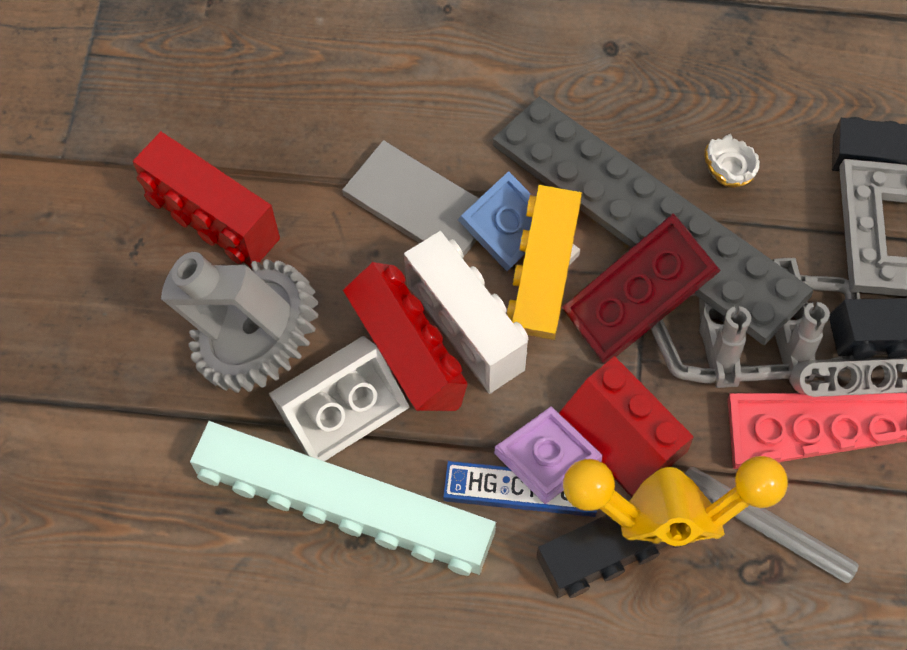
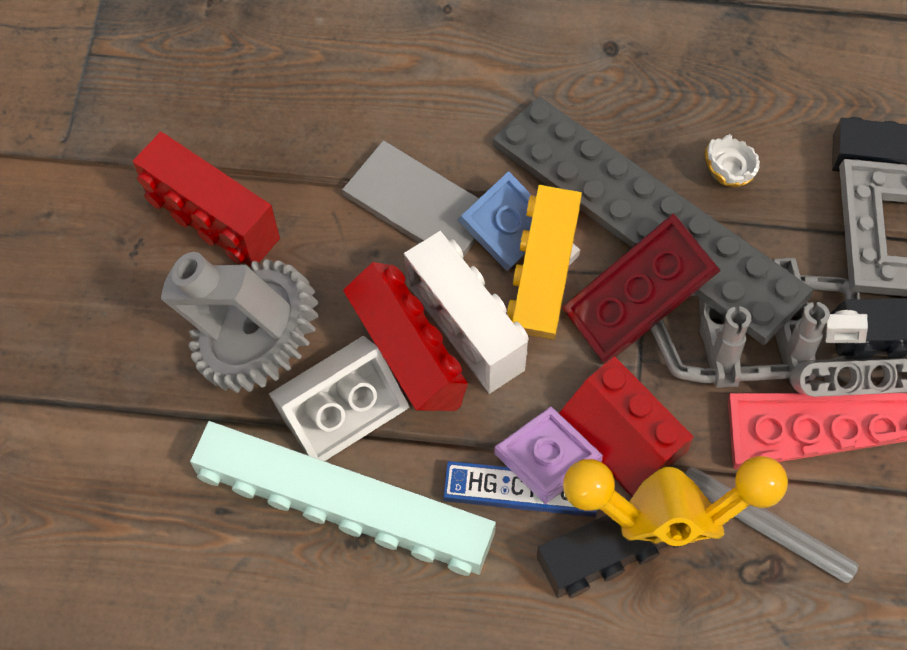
none -> white plate [826,310,868,343]

